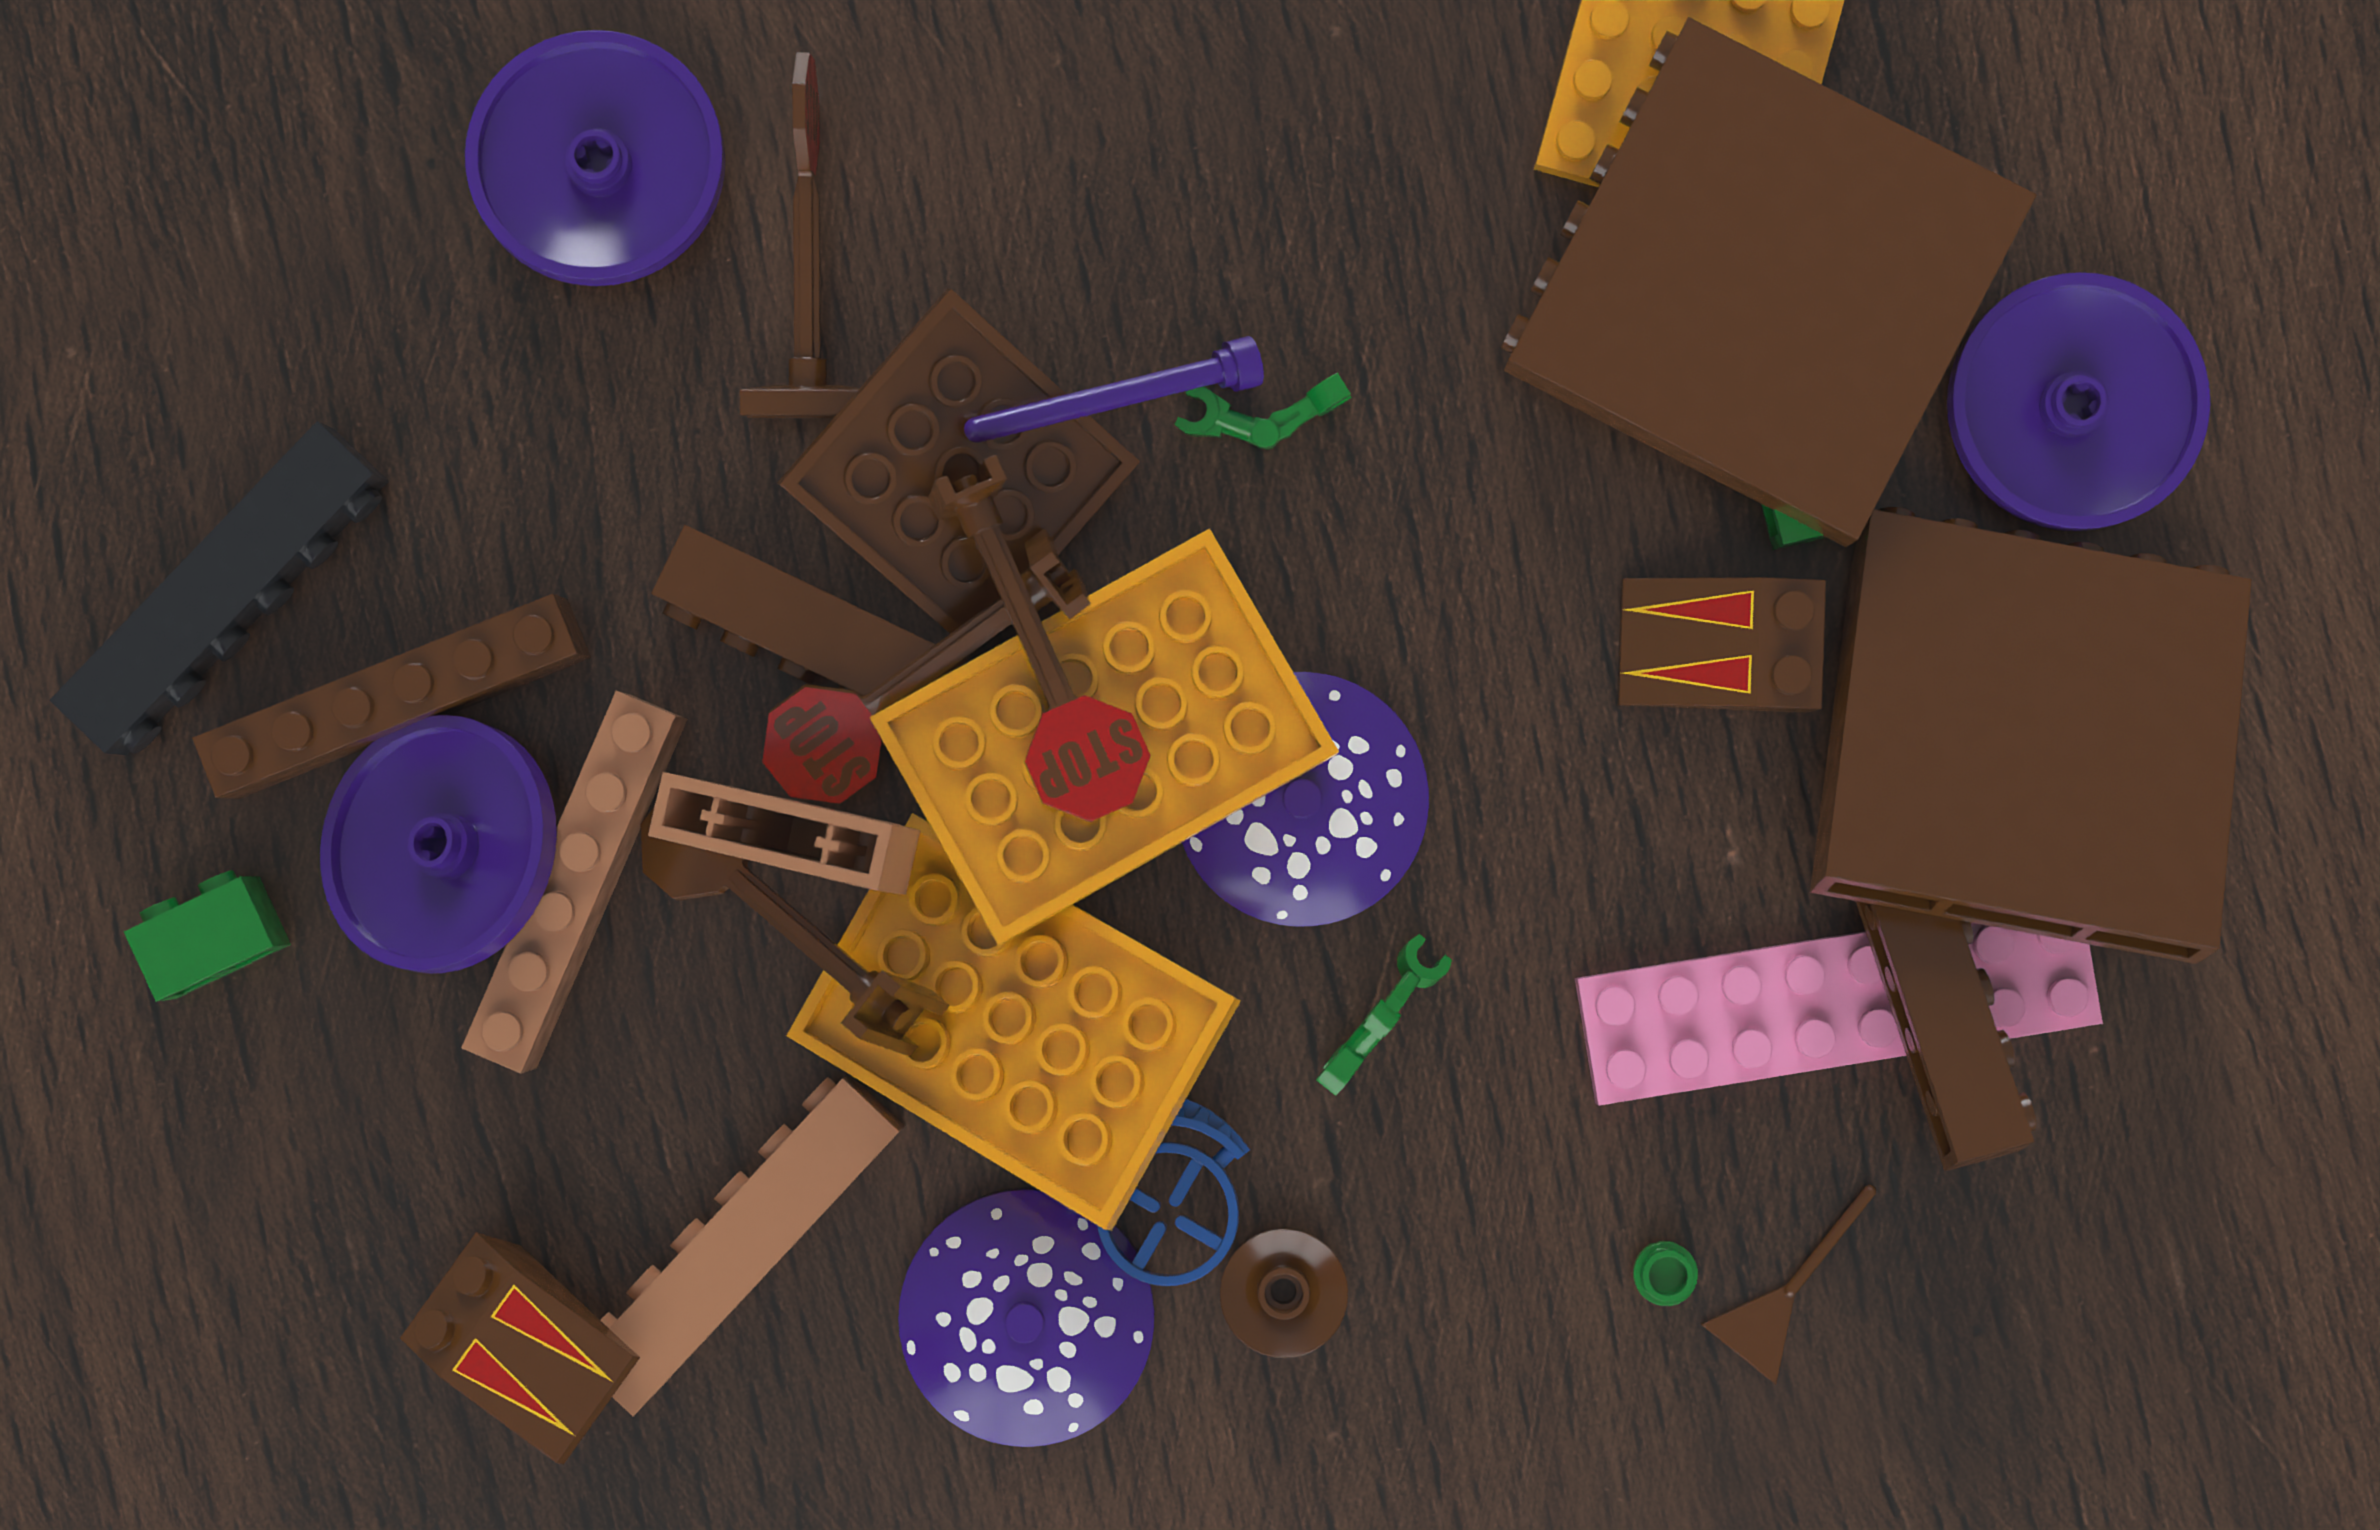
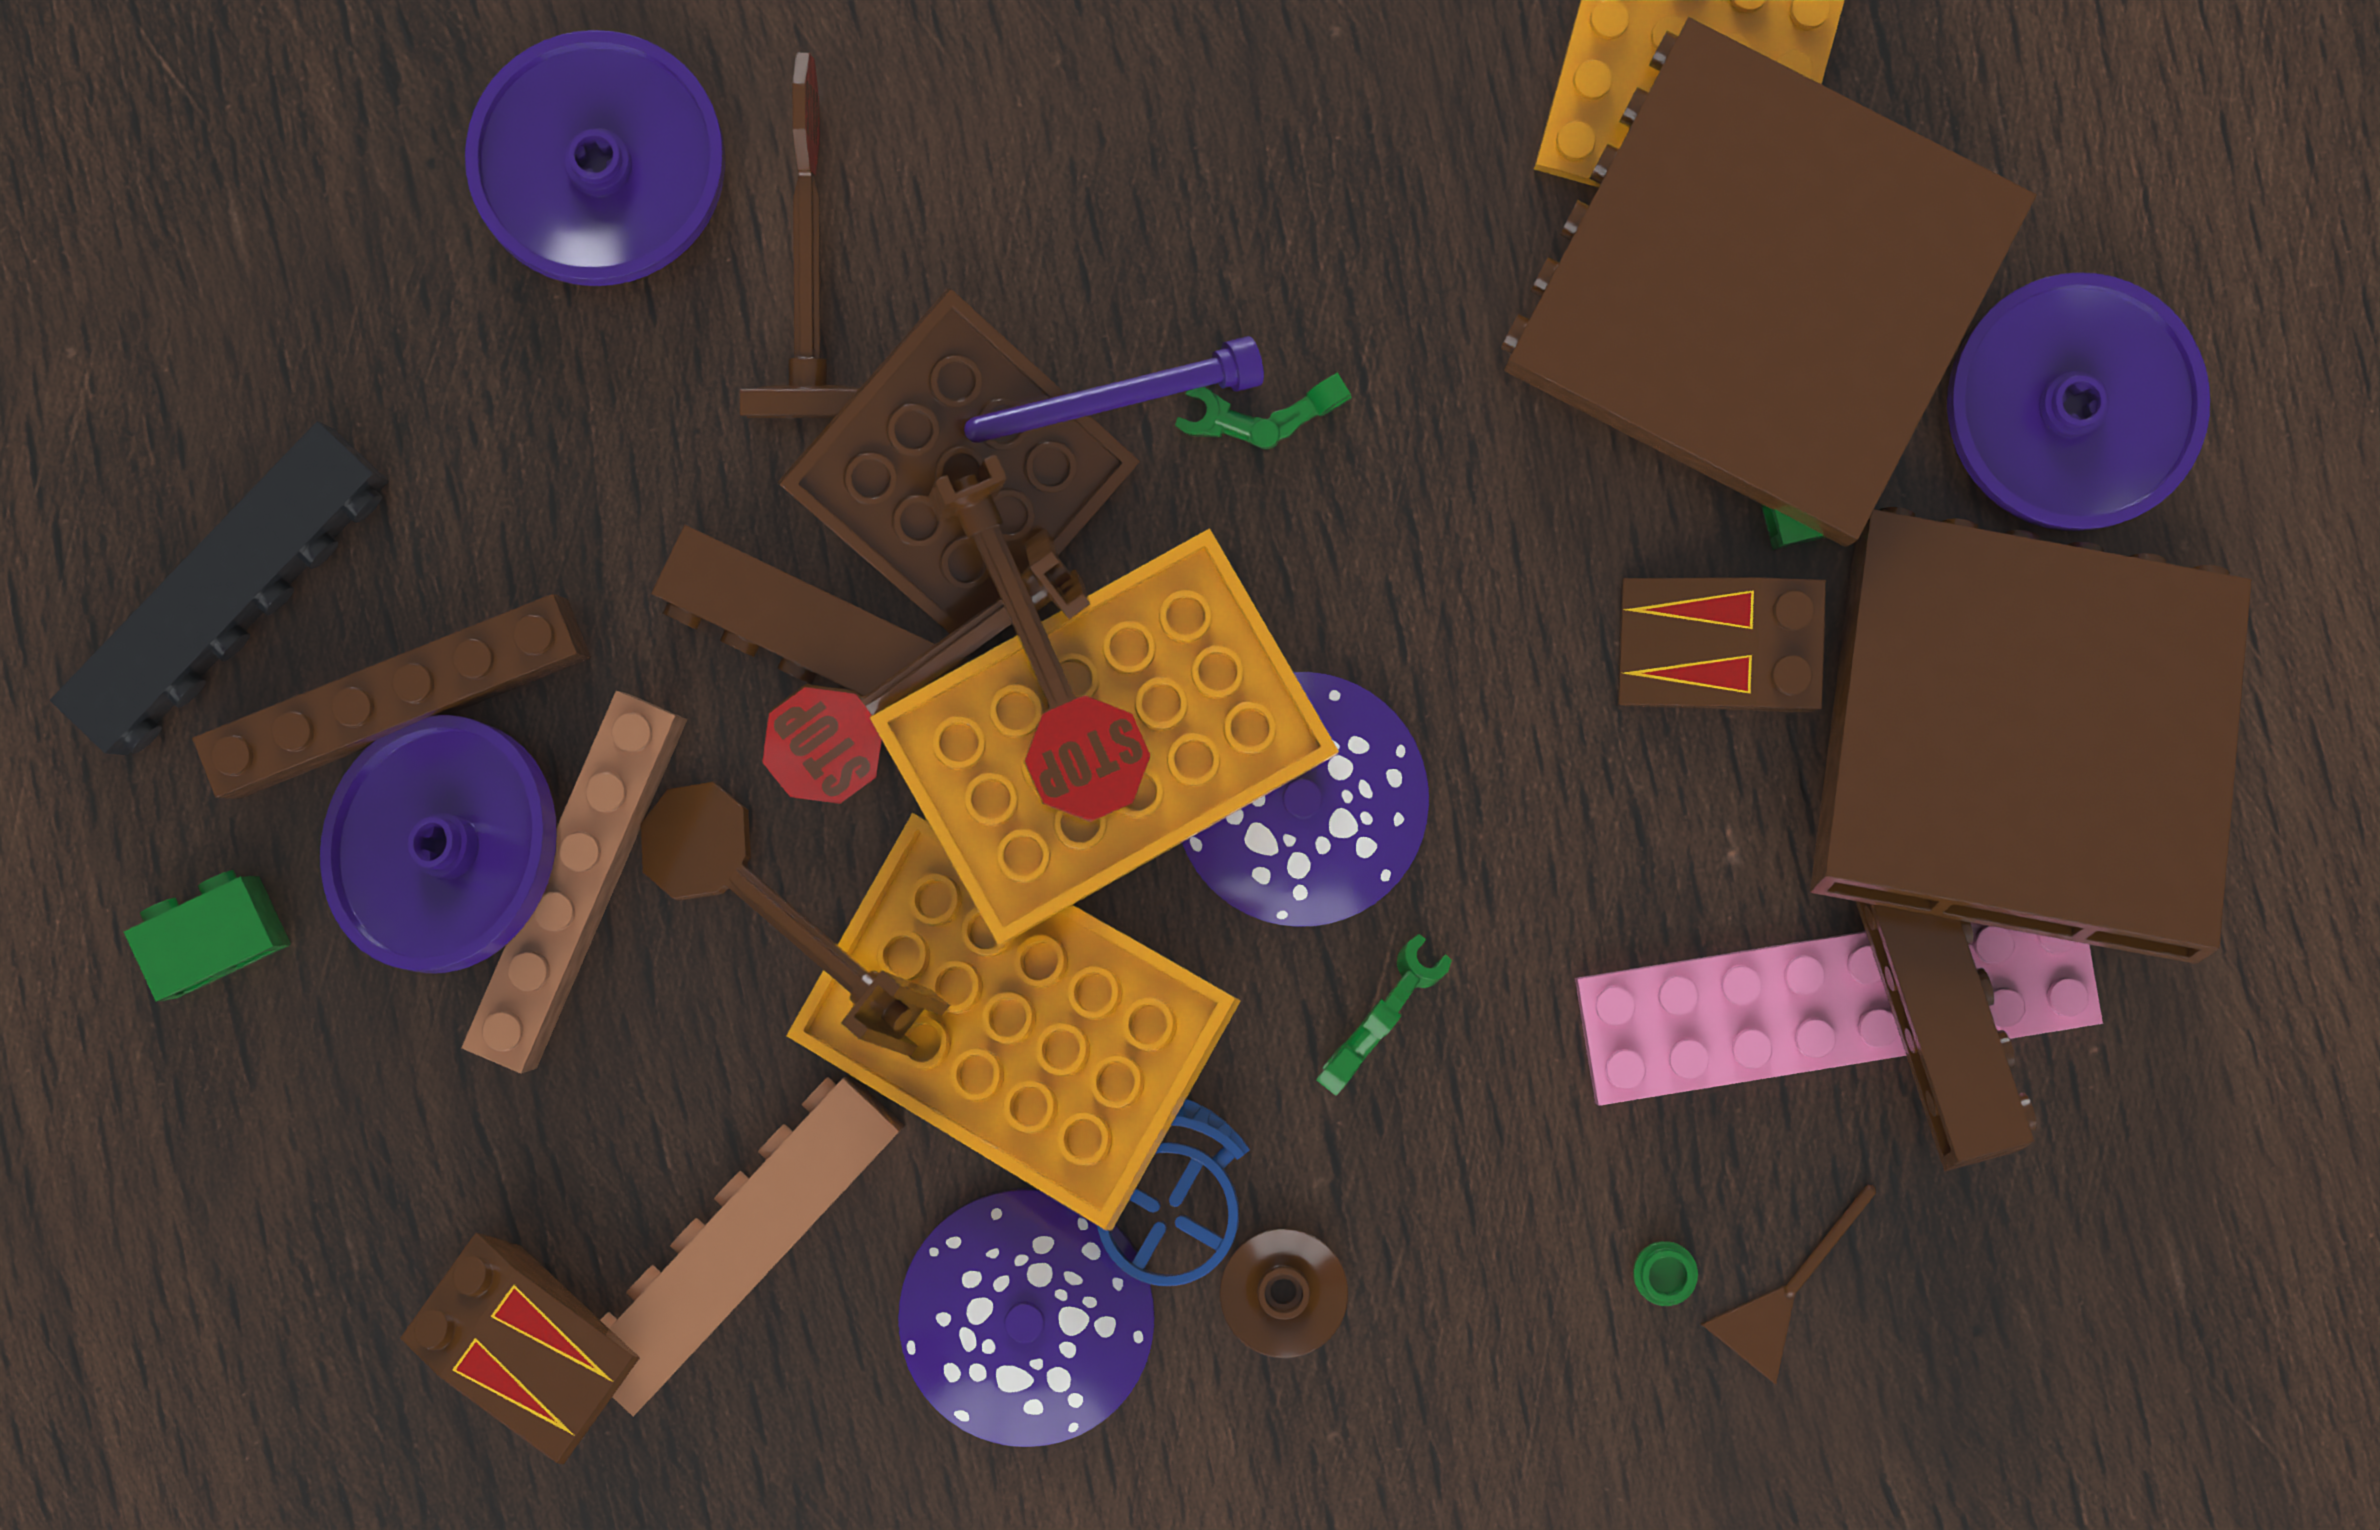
nougat brick [648,772,921,895] -> none

